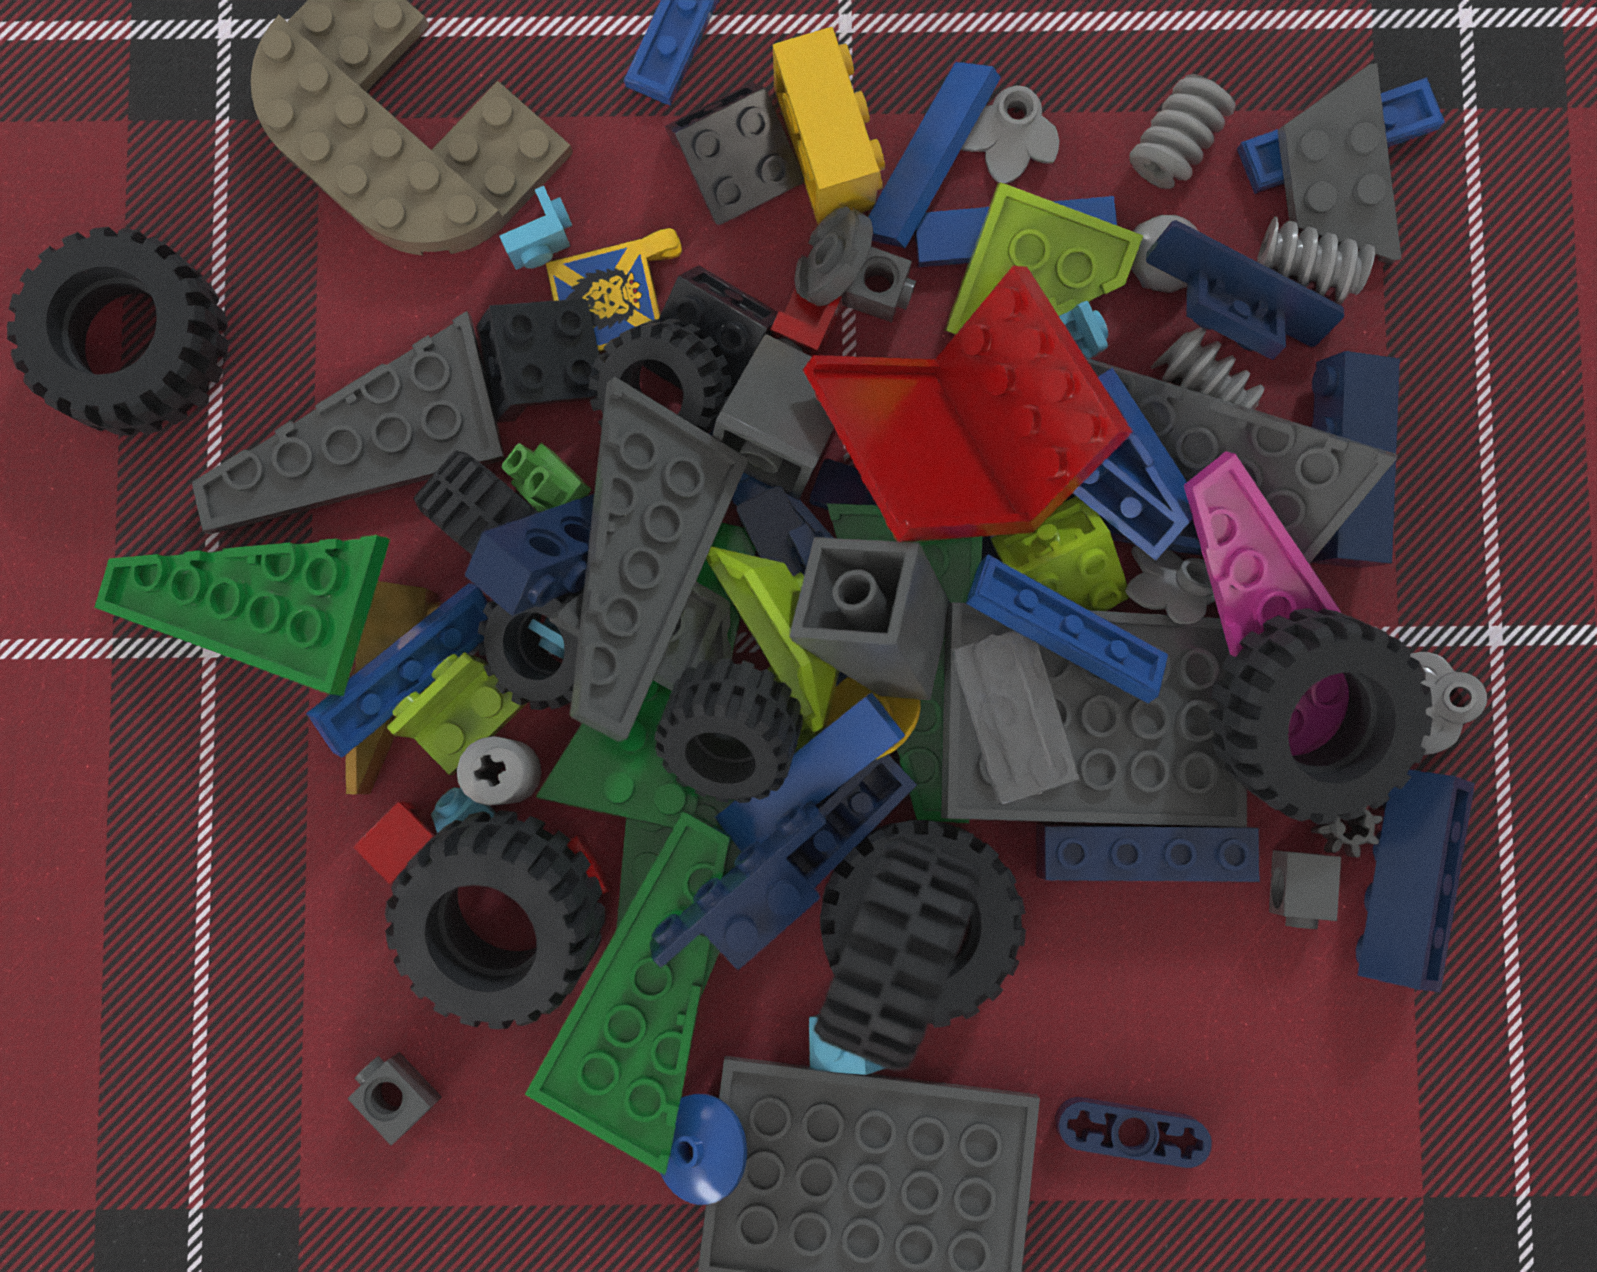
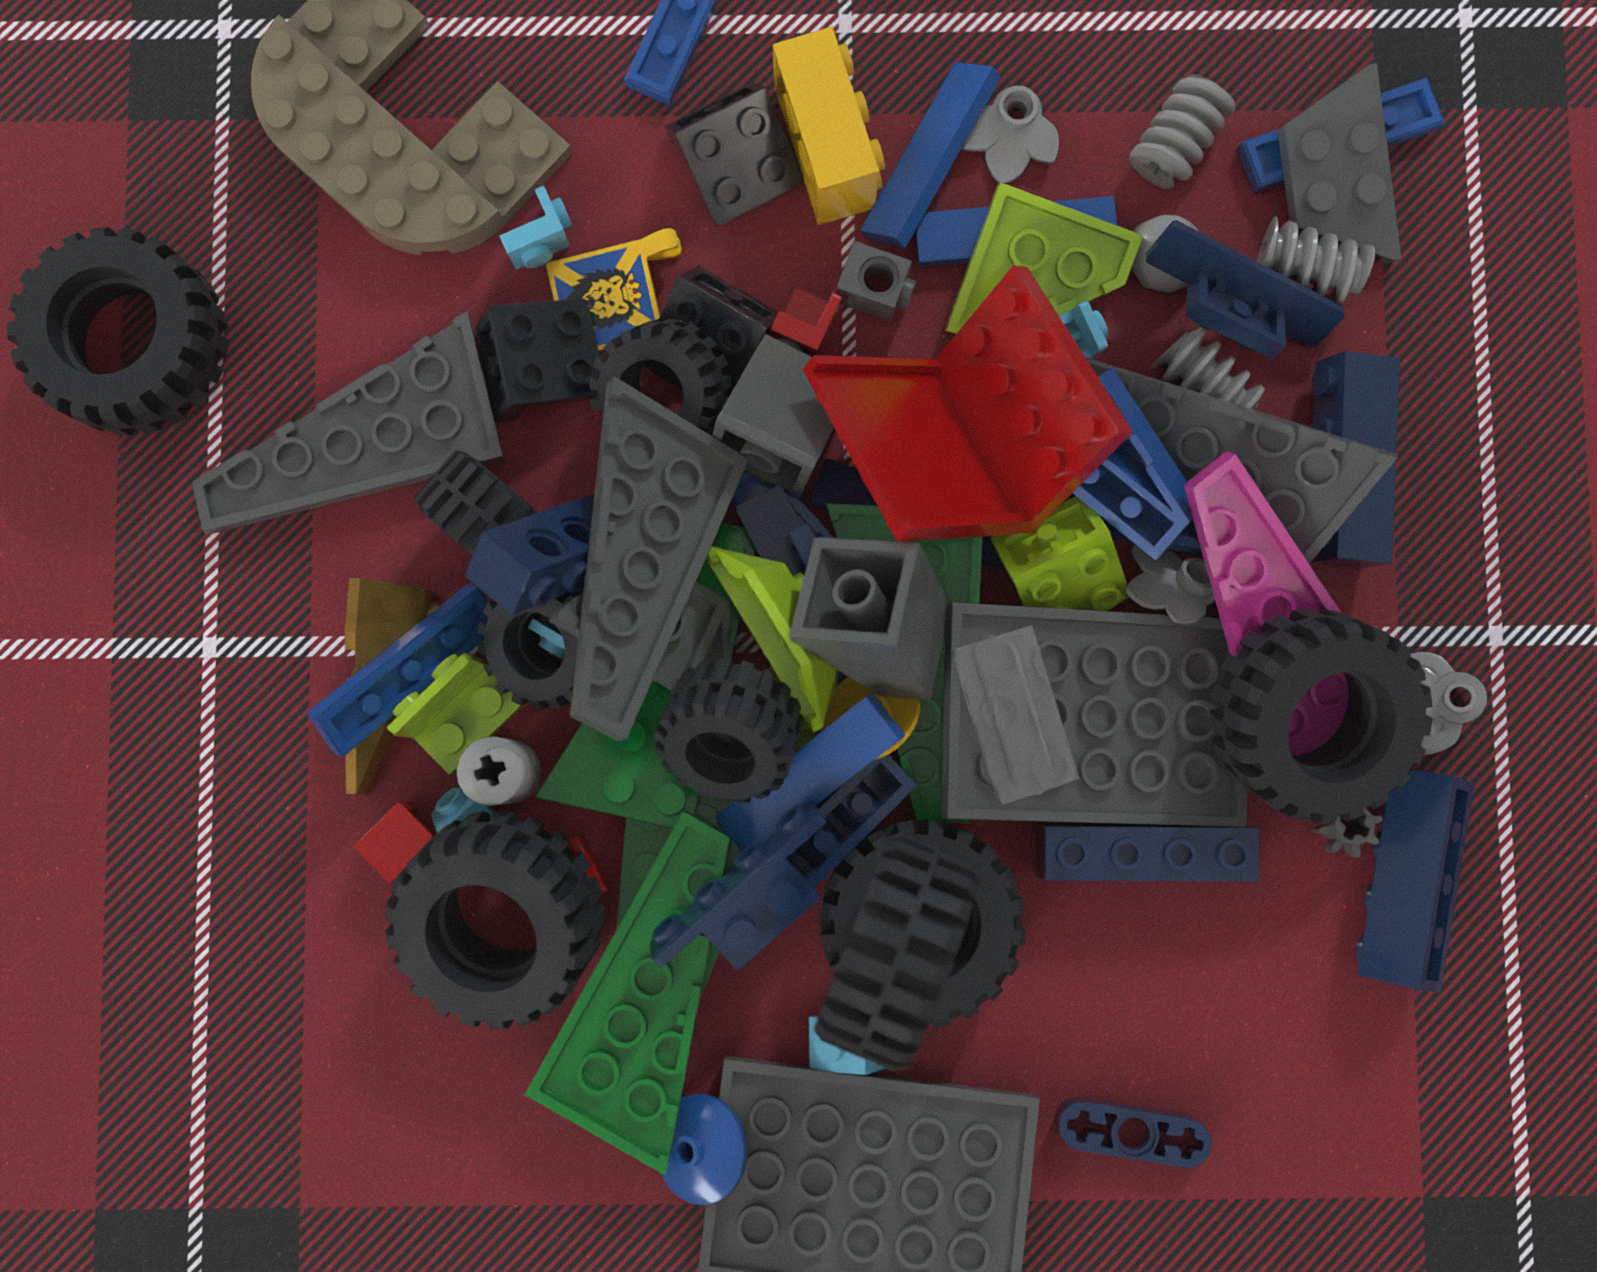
green wing [94,535,390,696] -> none
dark grey brick [347,1052,442,1146] -> none
bright green hips [501,443,592,512] -> none
dark grey tile [794,207,873,306] -> none
blue tile [966,555,1168,704] -> none
dark grey brick [1269,850,1341,929] -> none

